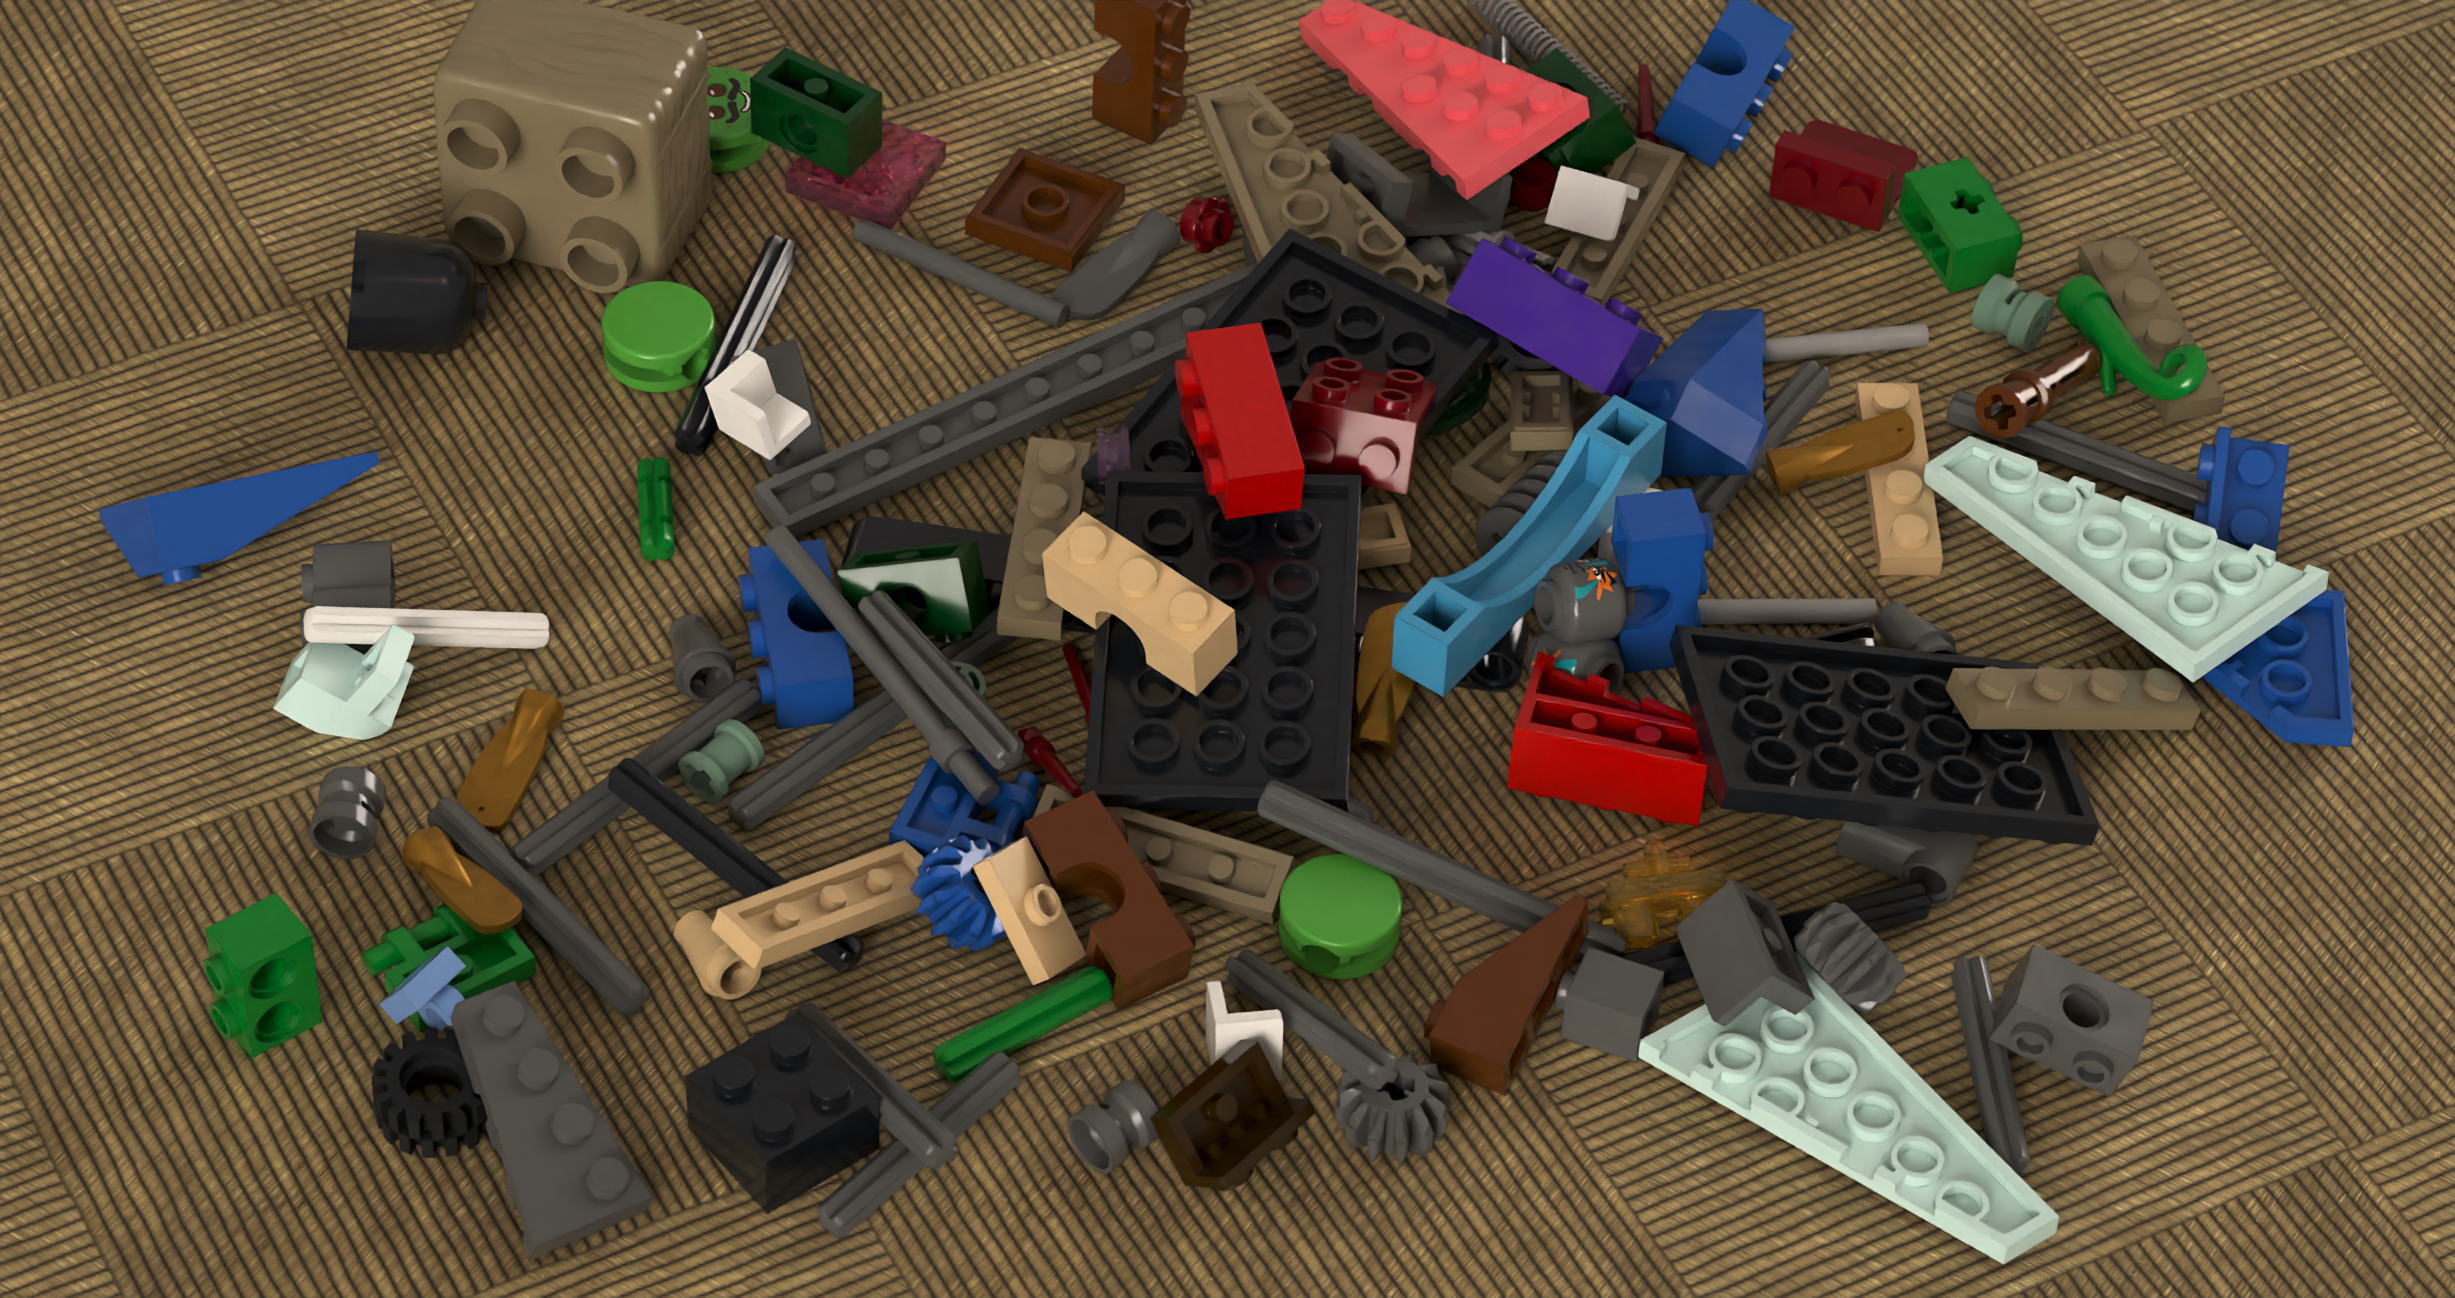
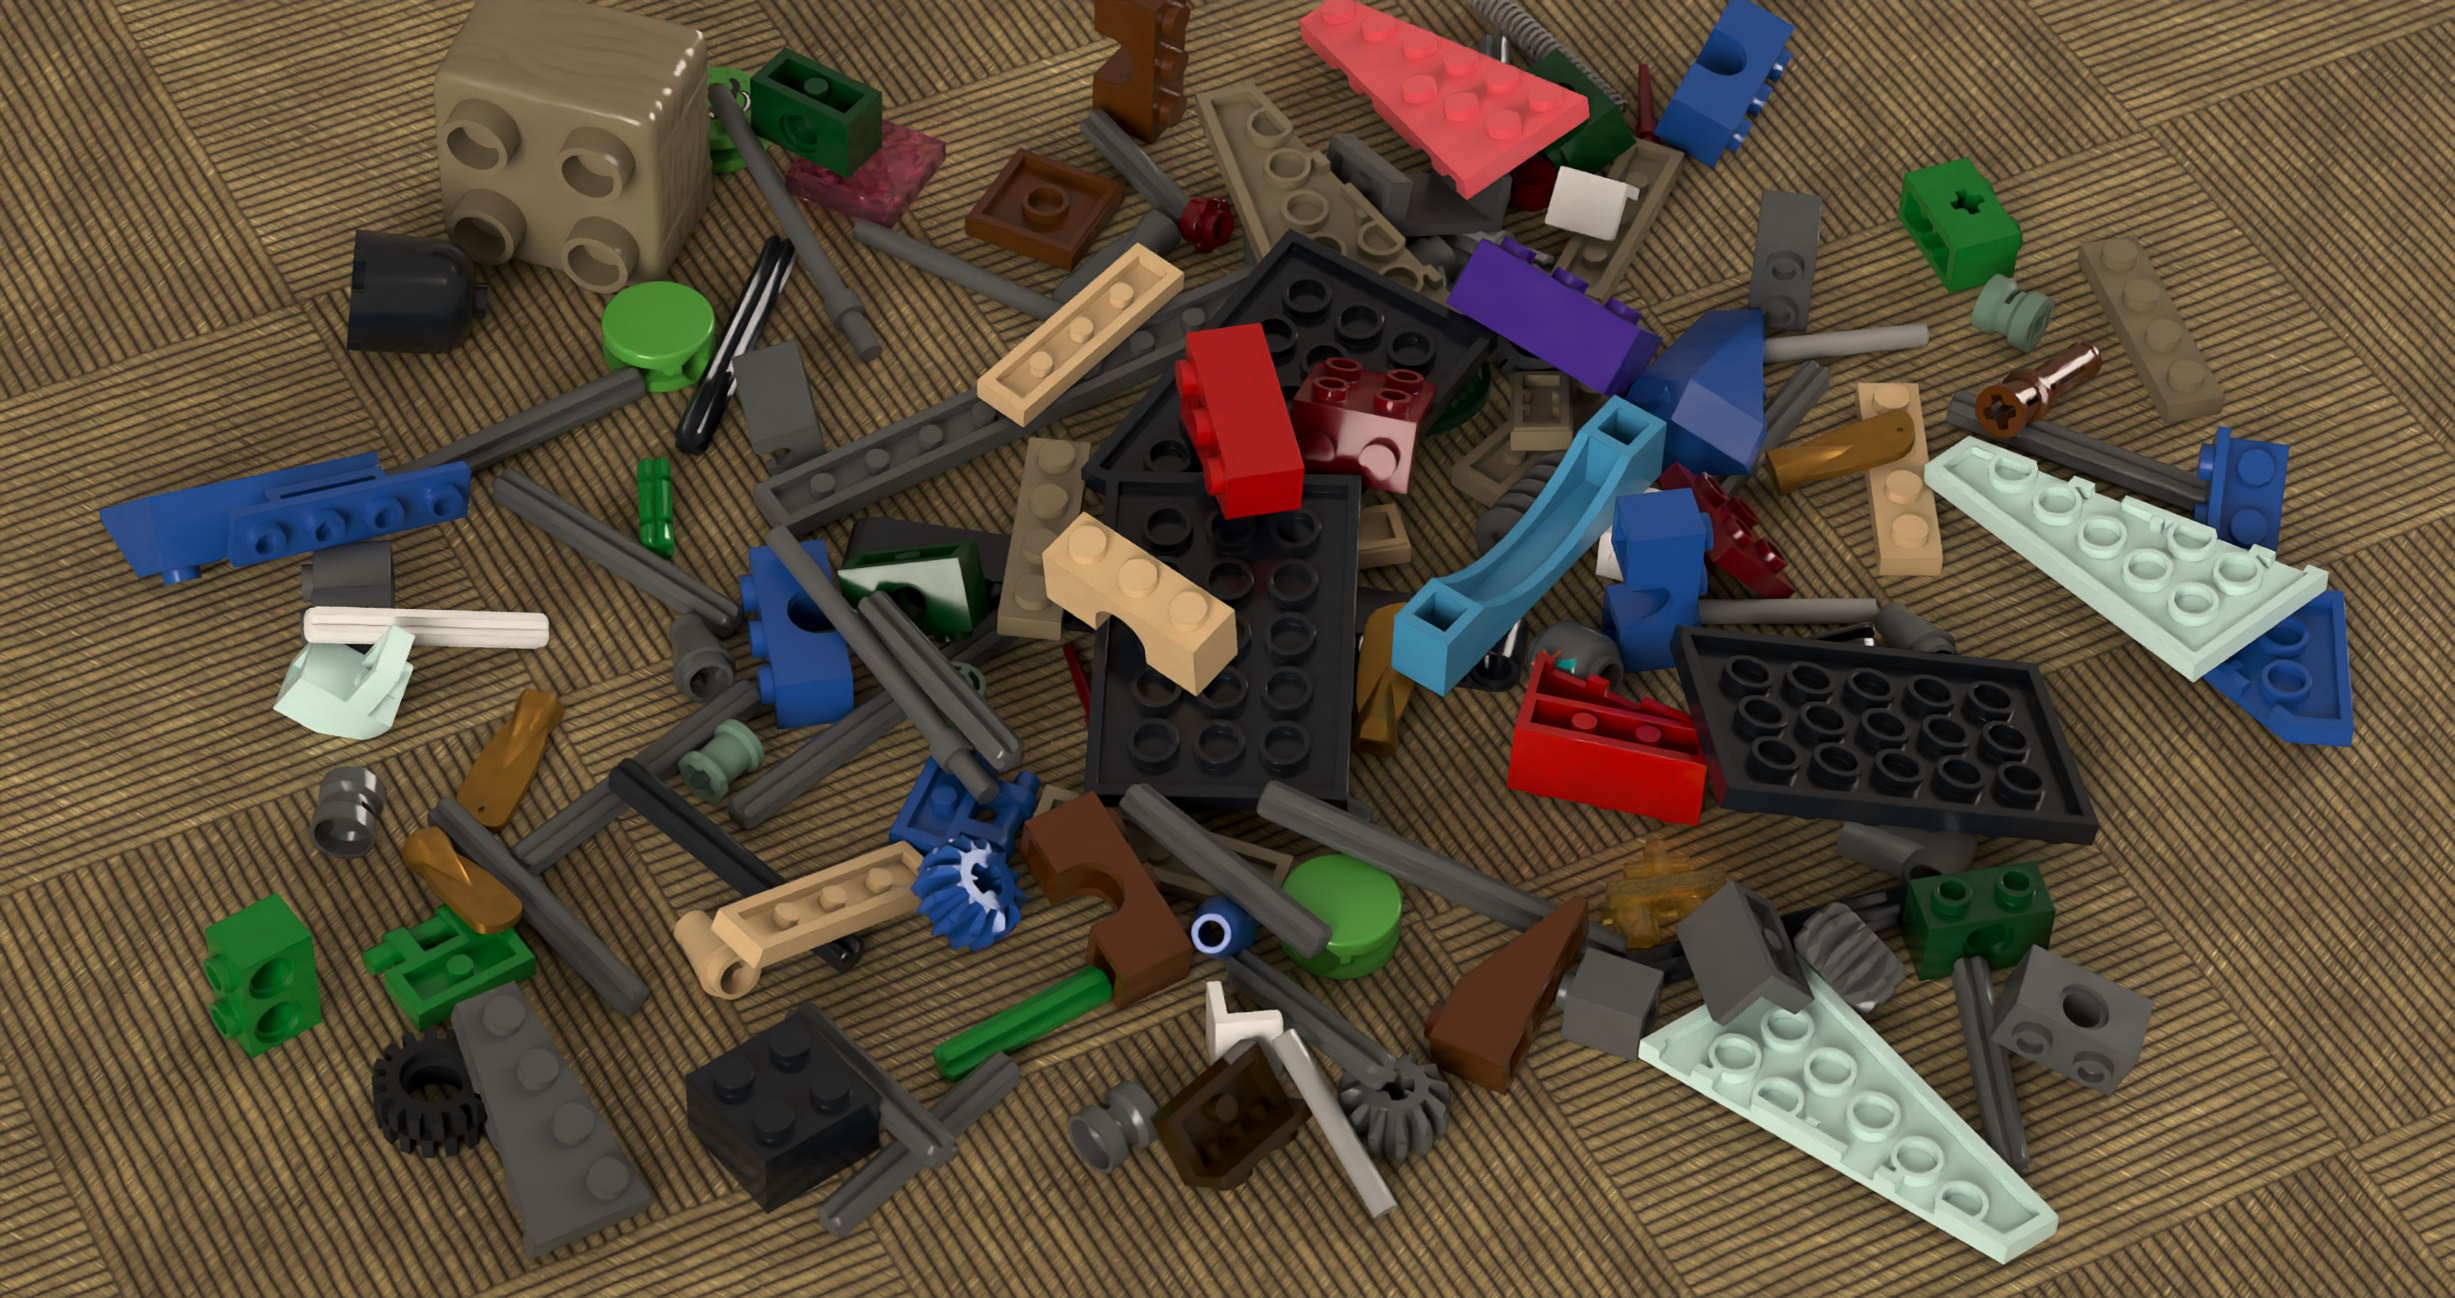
medium blue tile [379,946,466,1034] -> none
white panel [705,349,811,460] -> none
tan plate [973,836,1086,985] -> none
dark red piece [1017,726,1083,798] -> none
bush [1096,426,1131,484] -> none
dark grey head [1534,557,1635,644] -> none
dark red bracket [1769,120,1918,232] -> none
dark tan plate [1945,667,2201,730] -> none
green plant [2056,275,2207,400] -> none
none -> blue bracket [227,461,471,567]
none -> dark grey axle [385,366,646,476]
none -> dark grey axle [491,468,744,638]
none -> dark grey bar [708,85,882,362]
none -> tan plate [977,242,1184,428]
none -> dark grey axle [1080,109,1191,232]
none -> dark grey axle [1119,783,1333,958]
none -> blue cone [1191,895,1257,961]
none -> light grey bar [1271,1028,1398,1219]
none -> dark red plate [1658,461,1796,599]
none -> dark grey brick [1748,189,1823,333]
none -> dark green brick [1900,861,2056,981]

